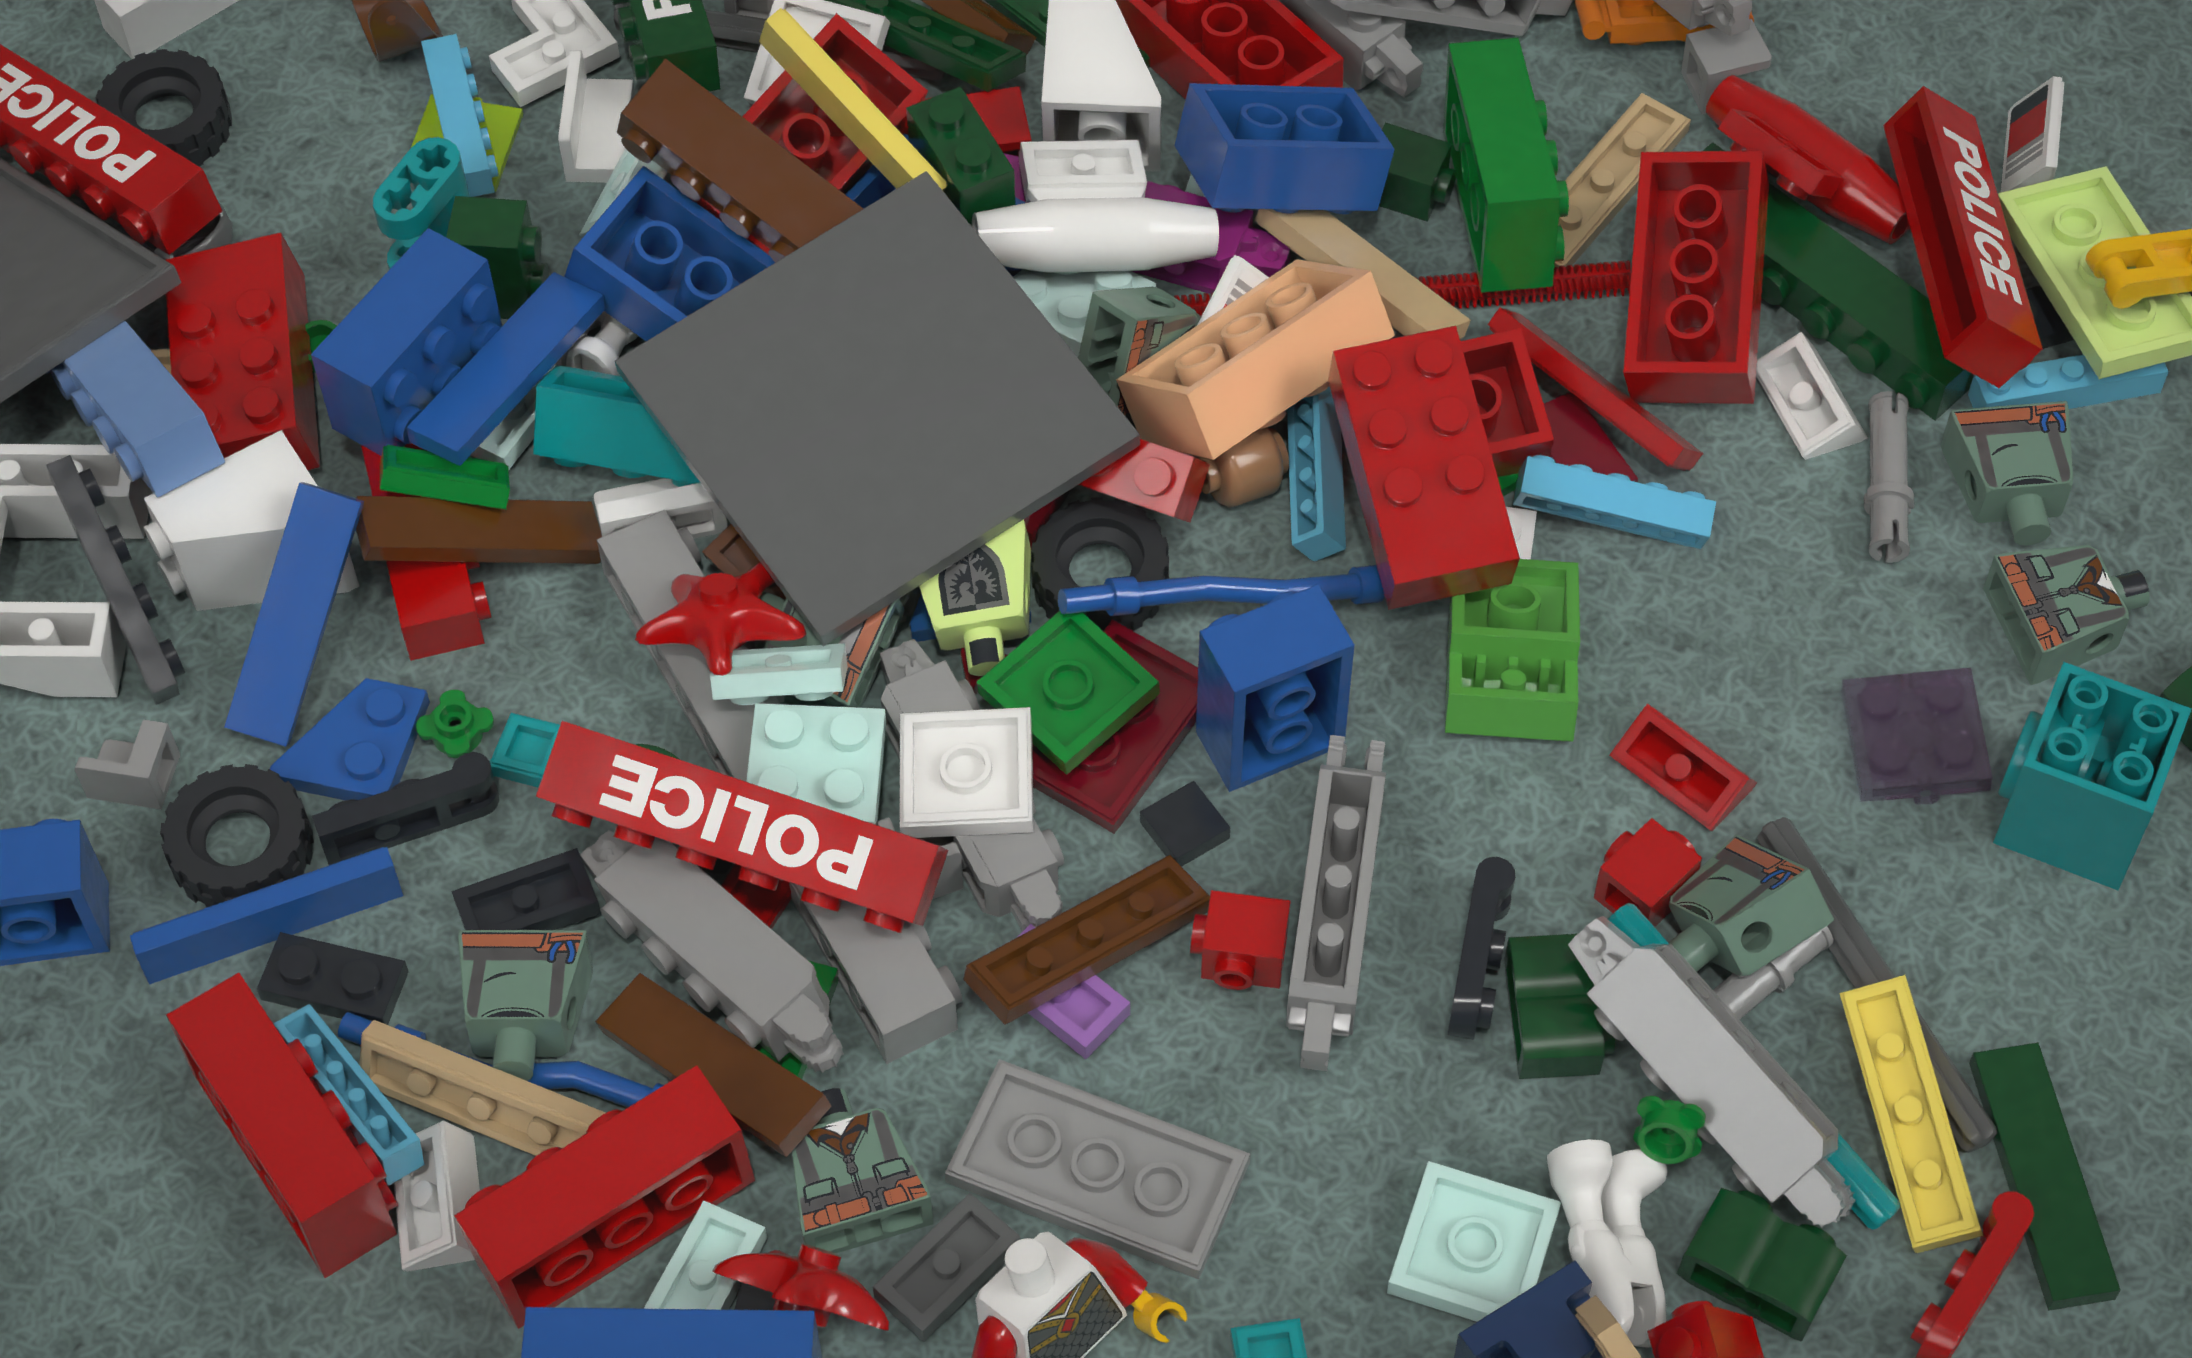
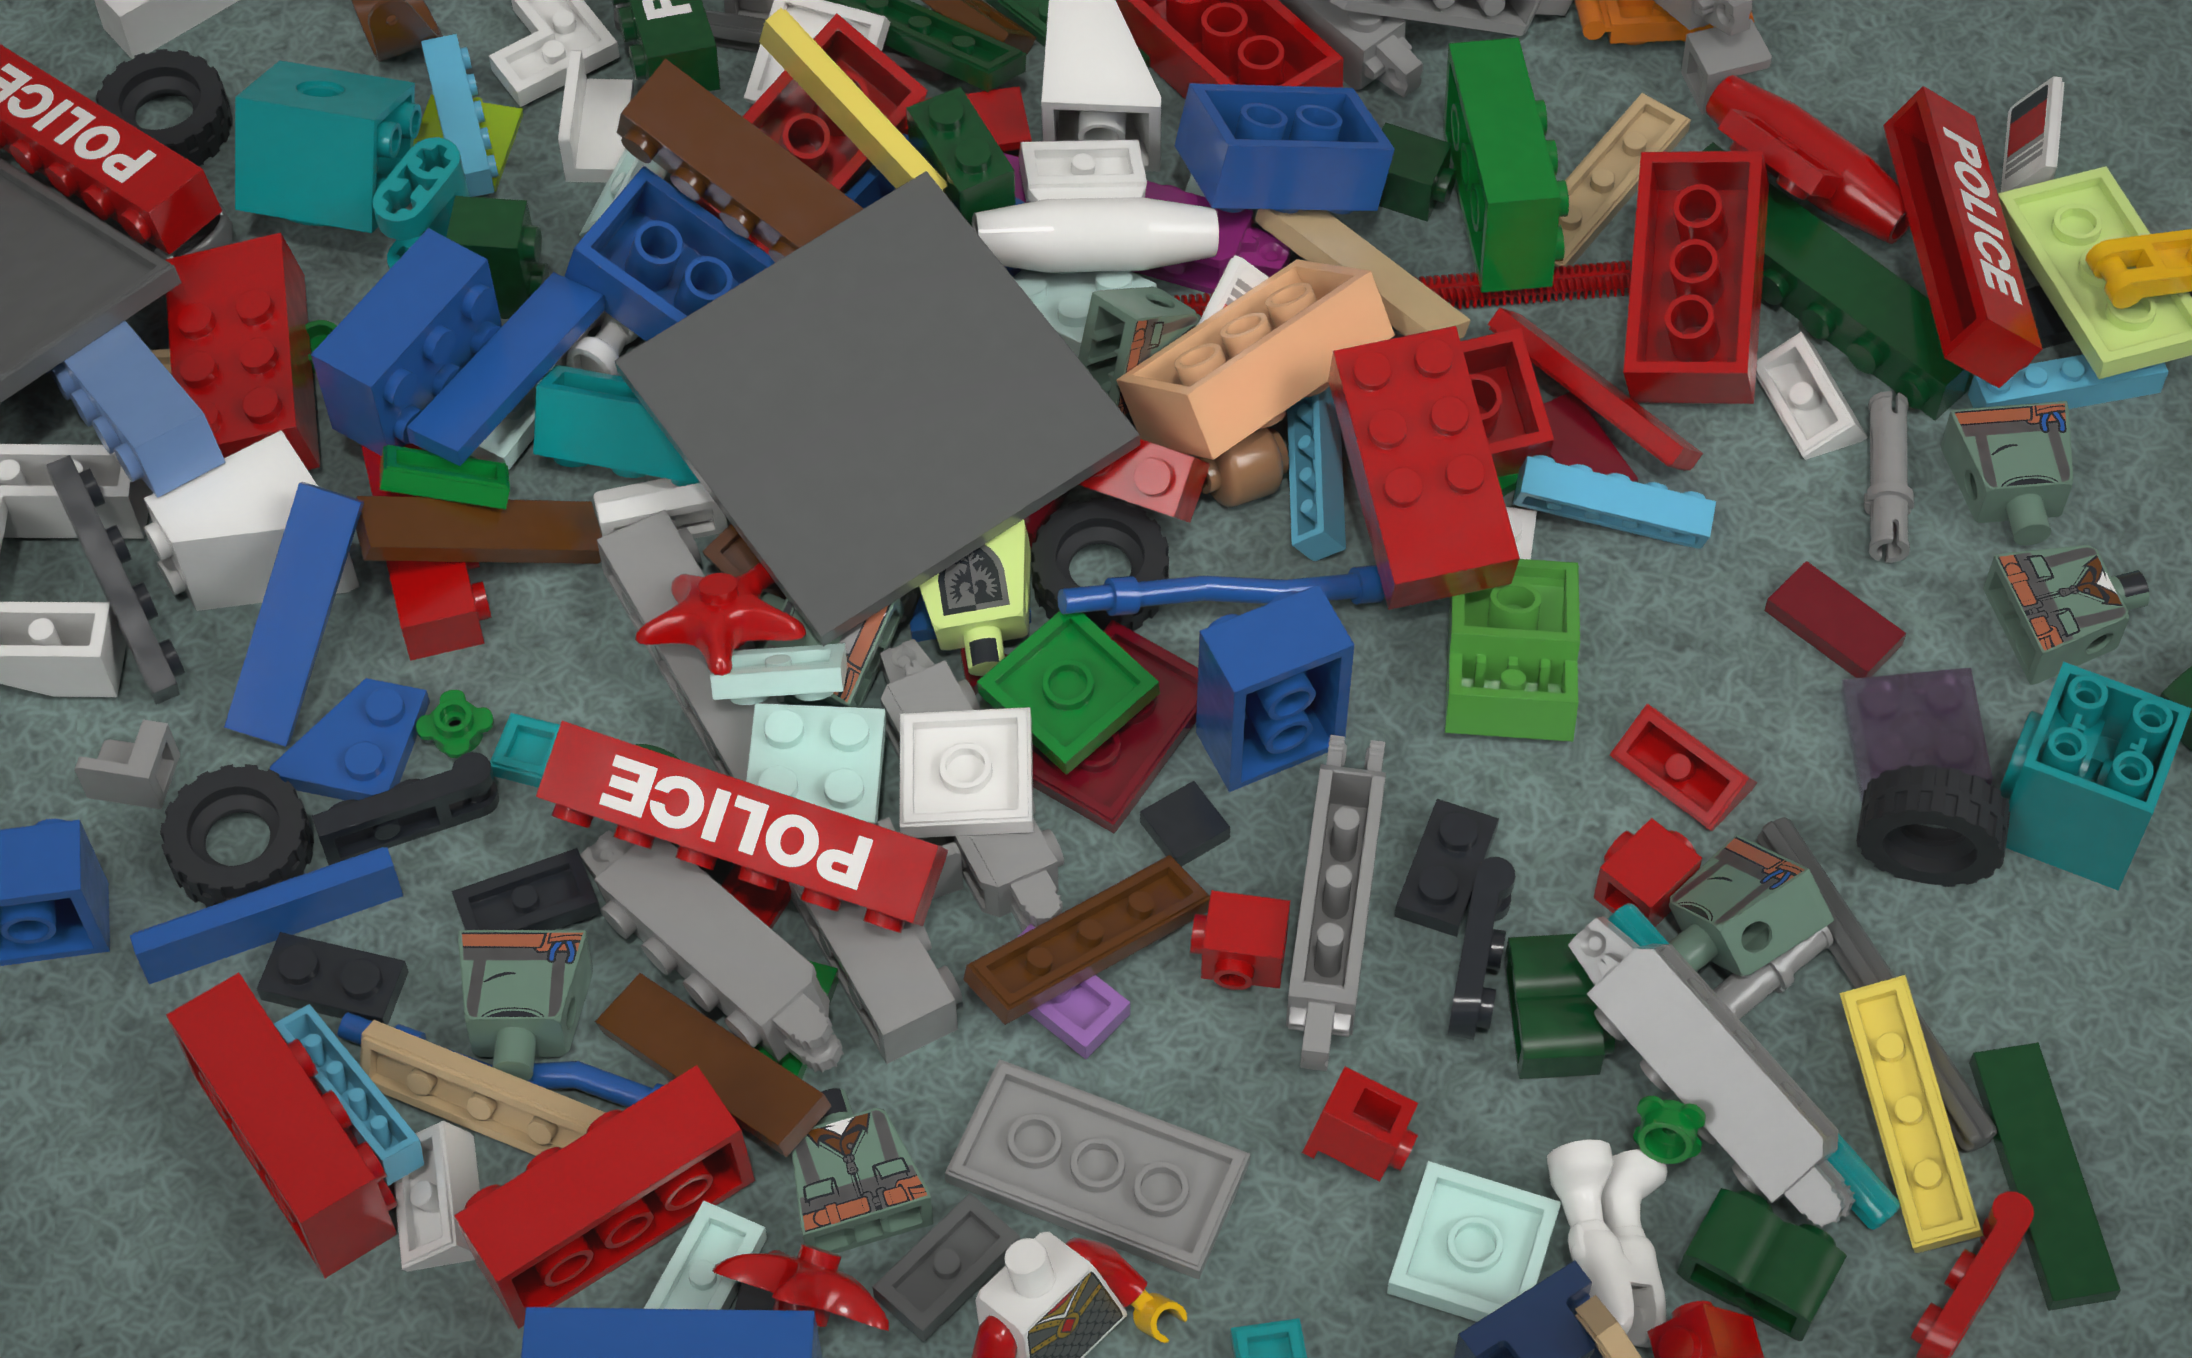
none -> teal brick [235,60,422,233]
none -> red brick [1302,1066,1418,1182]
none -> black plate [1395,799,1499,937]
none -> dark red tile [1764,561,1907,684]
none -> black tyre [1856,764,2010,887]

